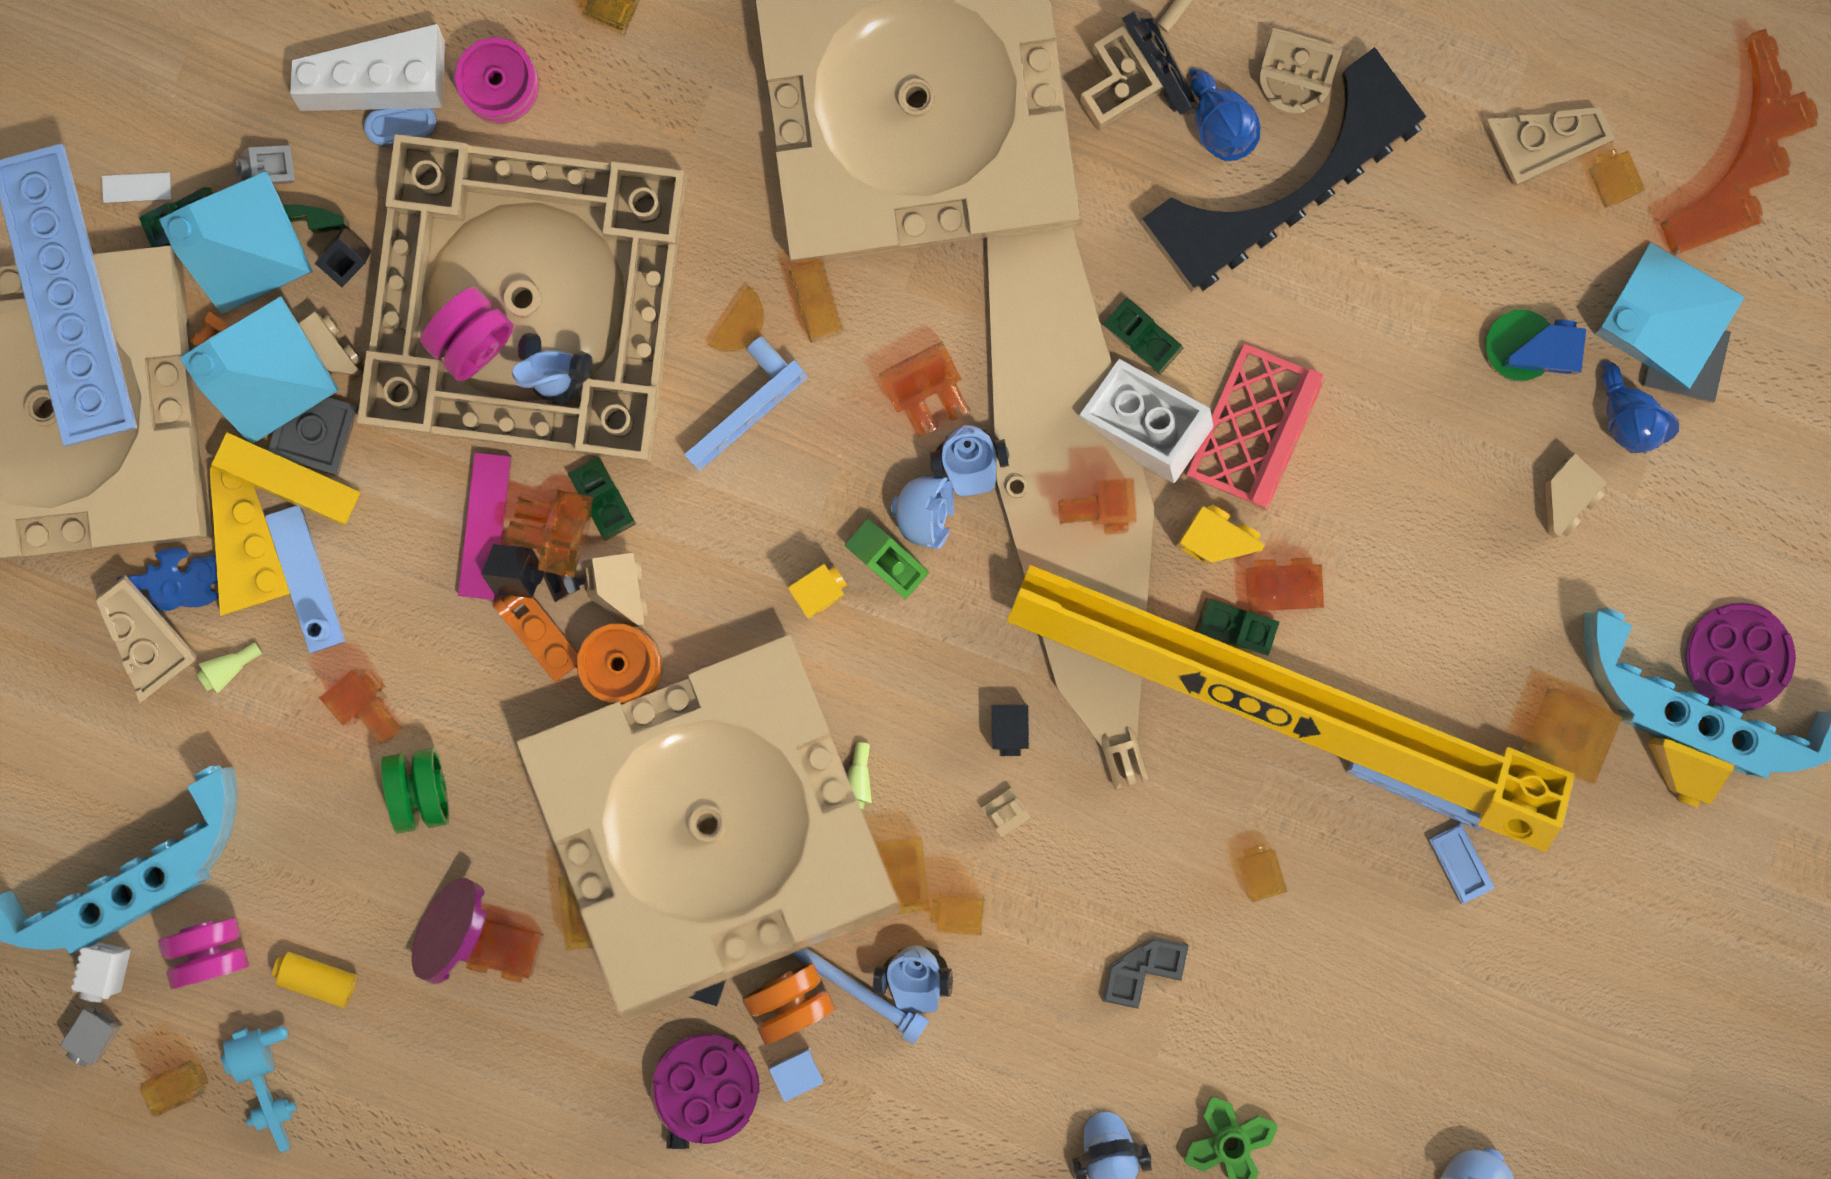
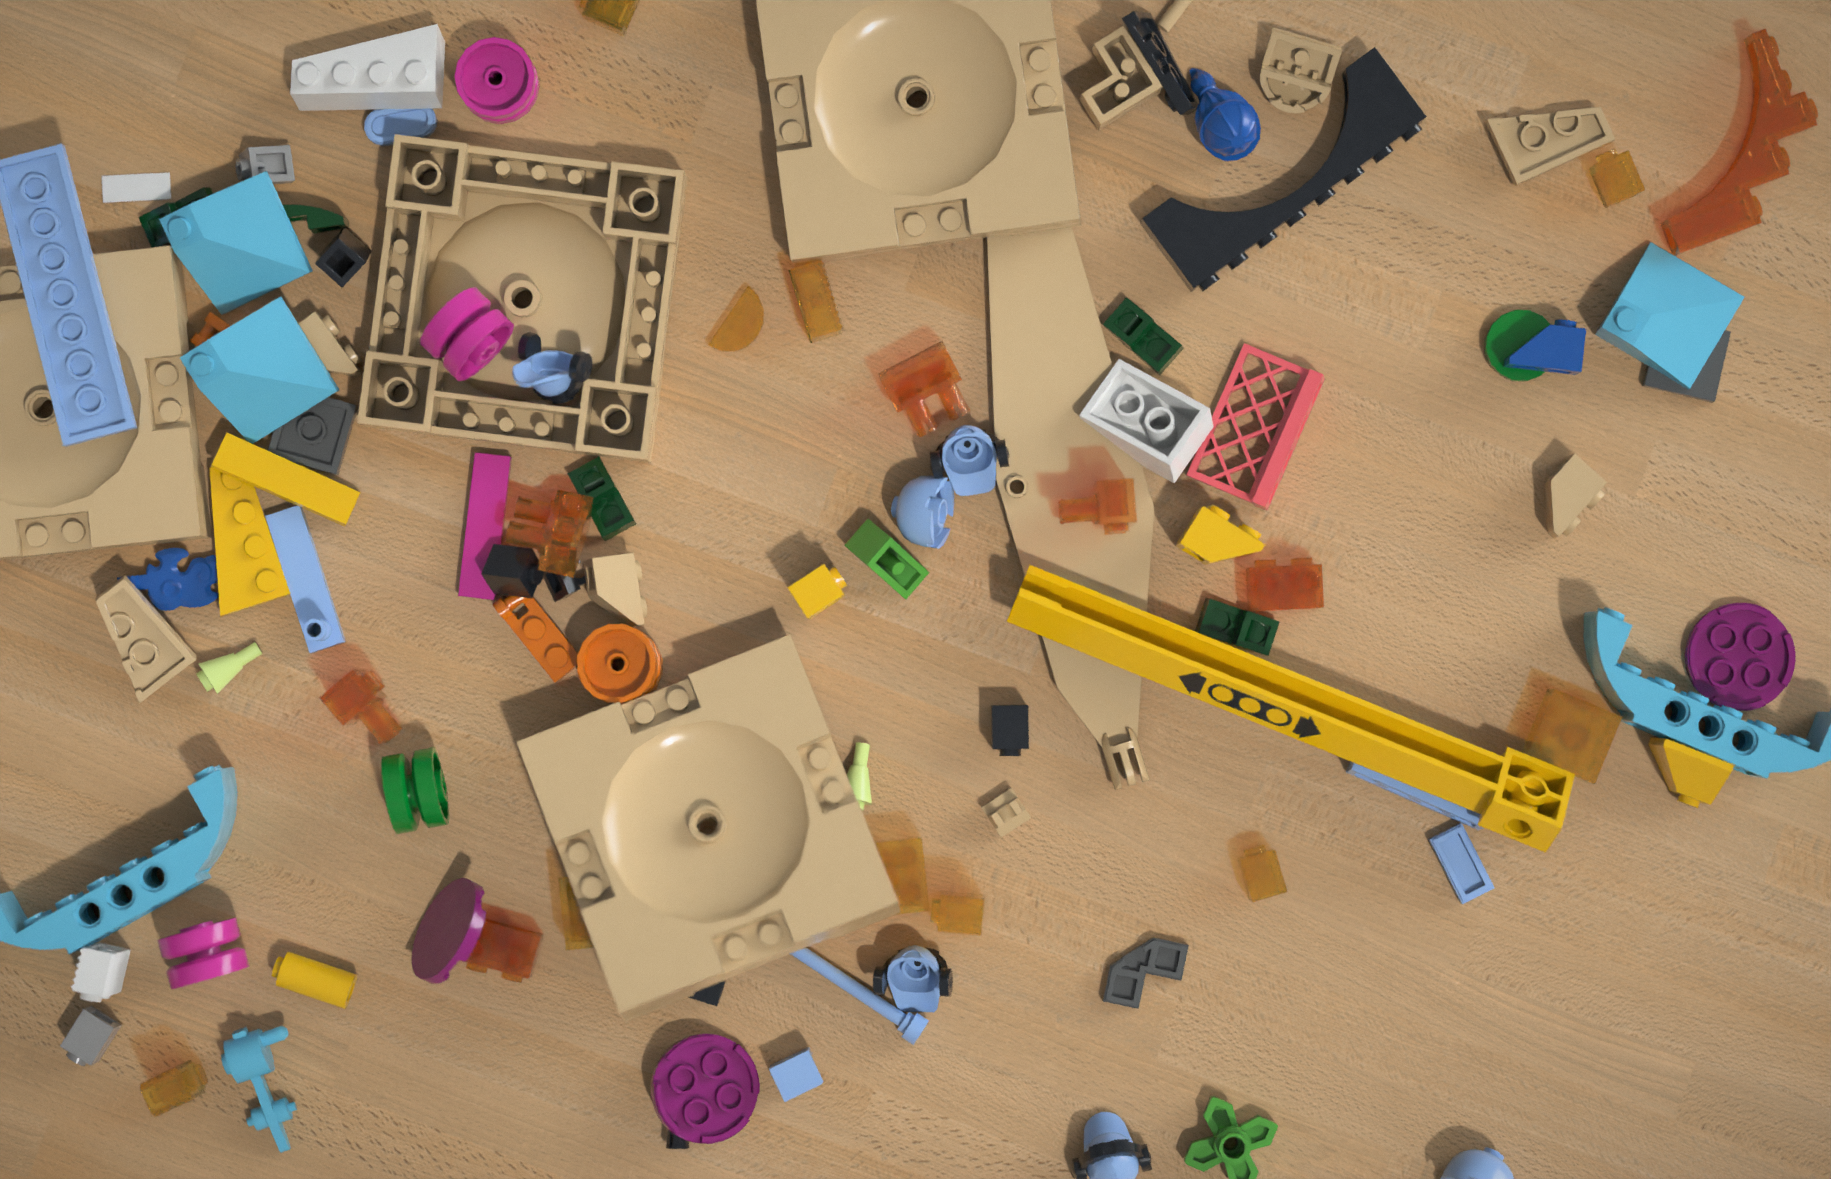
light blue piece [684,336,808,472] -> none
orange wheel [742,963,836,1045] -> none
blue piece [1601,362,1679,454] -> none

